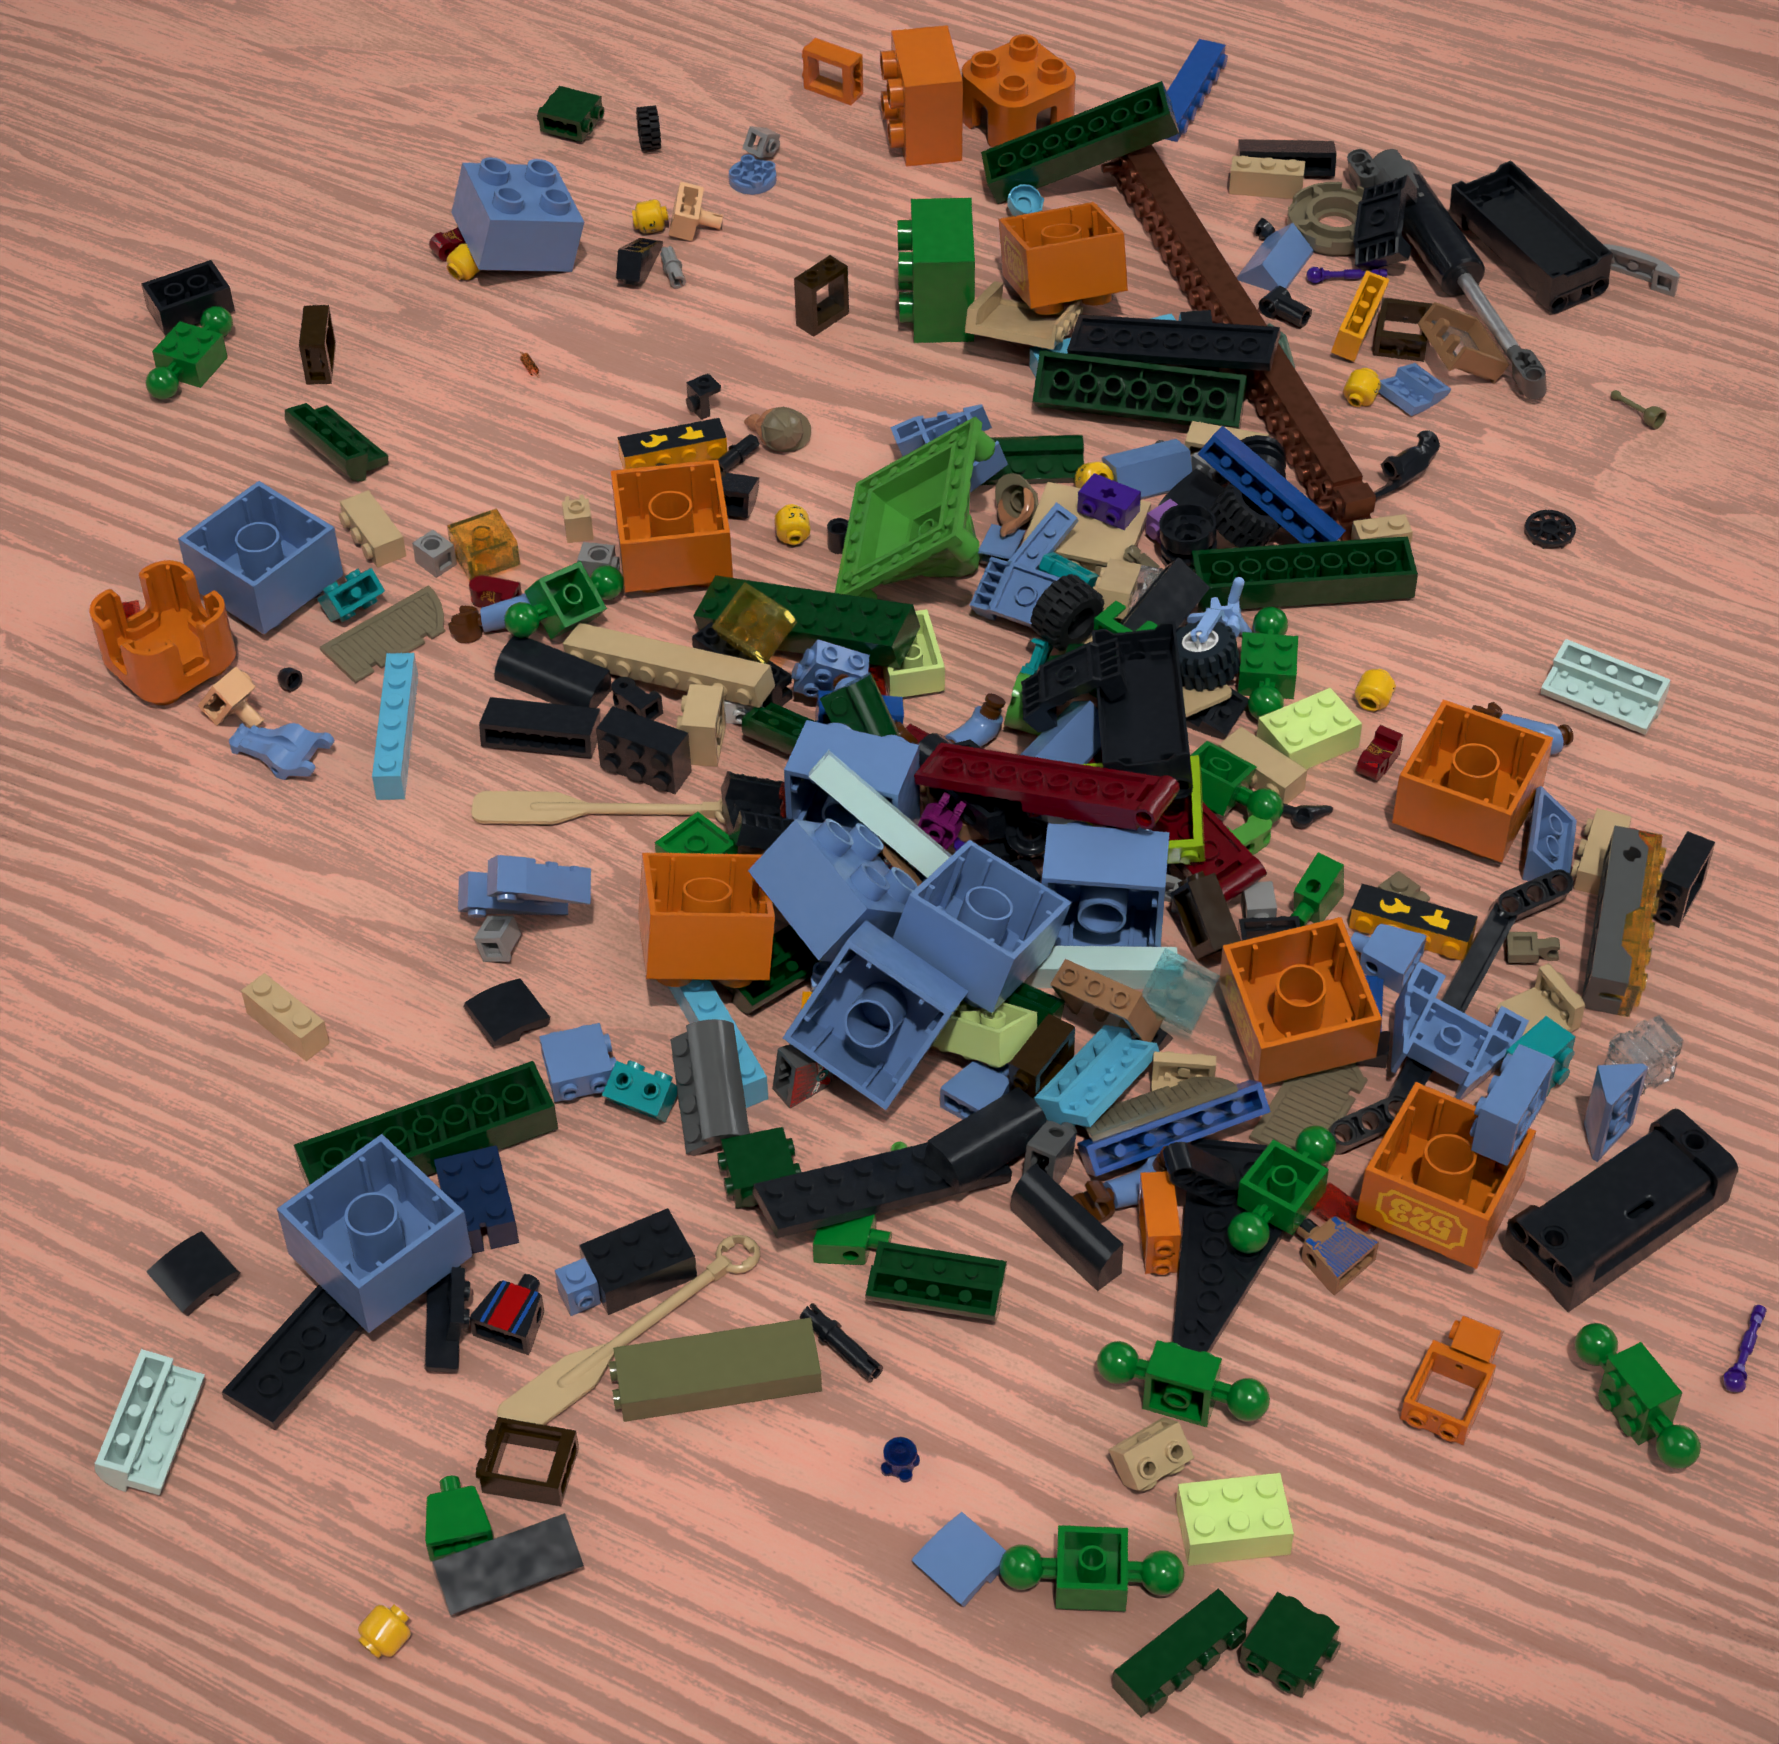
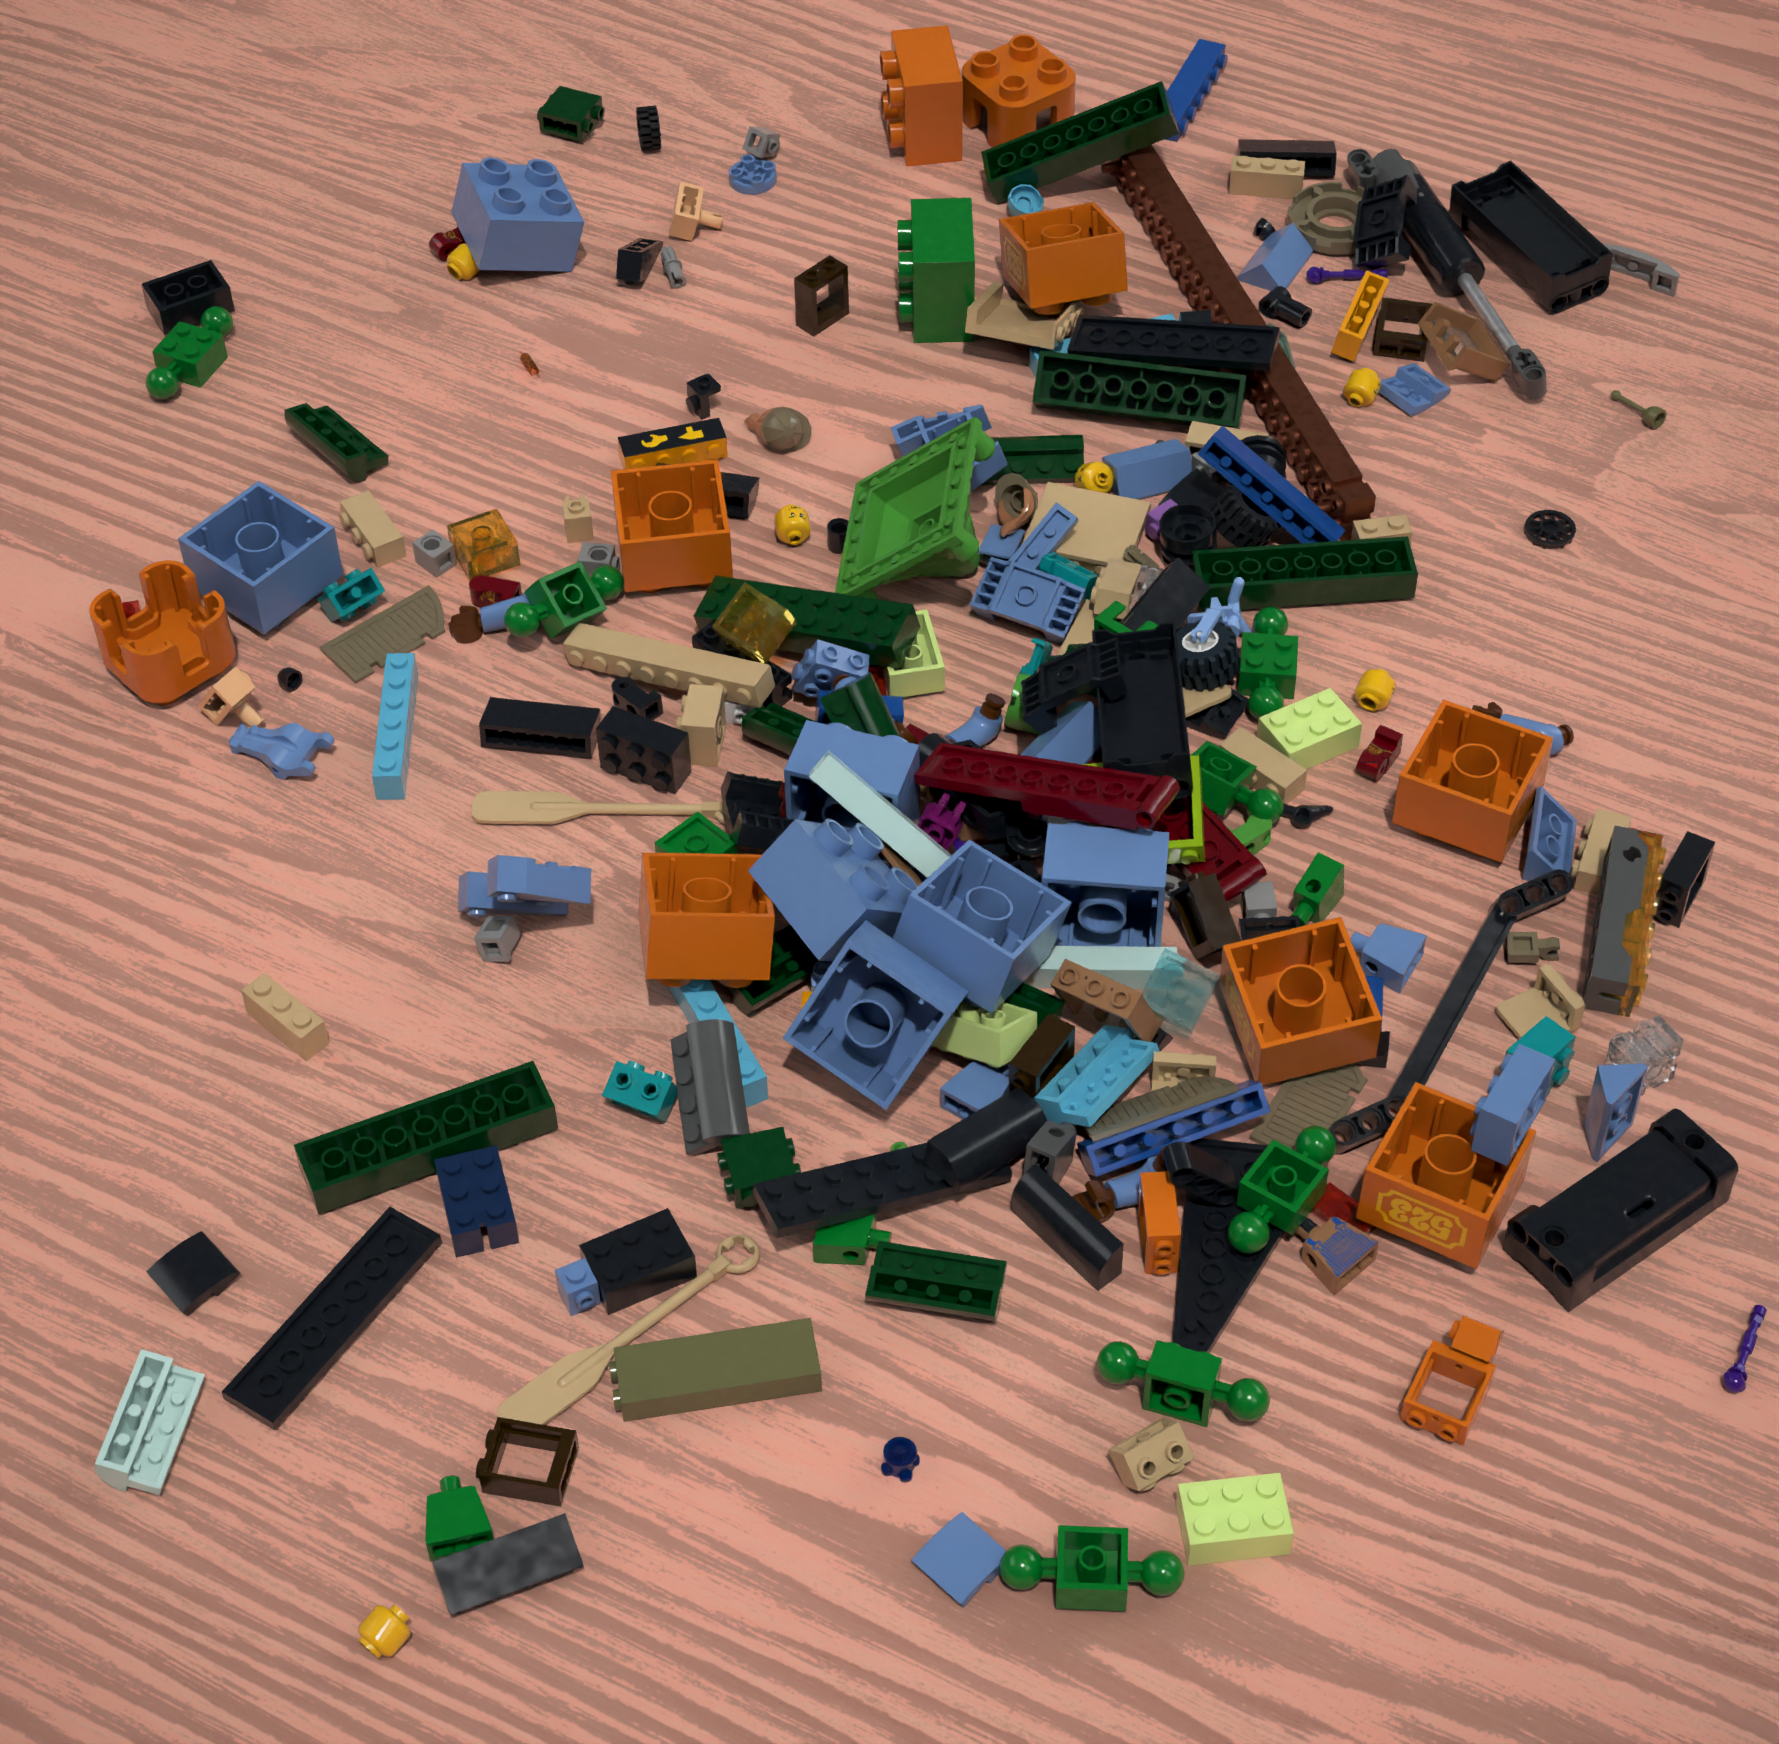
medium blue brick [277,1134,472,1333] -> none
dark brown window [299,305,336,385] -> none
black bracket [424,1265,470,1373] -> none
black slope [463,978,550,1046] -> none
black torso [470,1274,544,1355] -> none
black brick [494,636,612,708] -> none
medium blue brick [539,1023,616,1102] -> none
yellow head [632,199,669,234] -> none
black axle [716,434,760,473] -> none
dark grey torso [772,1044,833,1108] -> none
black pin [800,1303,883,1382] -> none
orange window [802,38,863,106] -> none
black tyre [1030,574,1105,651] -> none
dark purple brick [1077,473,1141,530] -> none
dark green brick [1112,1588,1248,1718] -> none
dark green brick [1240,1591,1341,1698] -> none
brick [1349,883,1478,961] -> none
black animal [1374,430,1440,498] -> none
dark tan plate [1378,871,1430,902] -> none
medium blue wedge [1391,961,1529,1100] -> none
light aqua brick [1541,639,1671,735] -> none
green brick [1574,1323,1701,1469] -> none

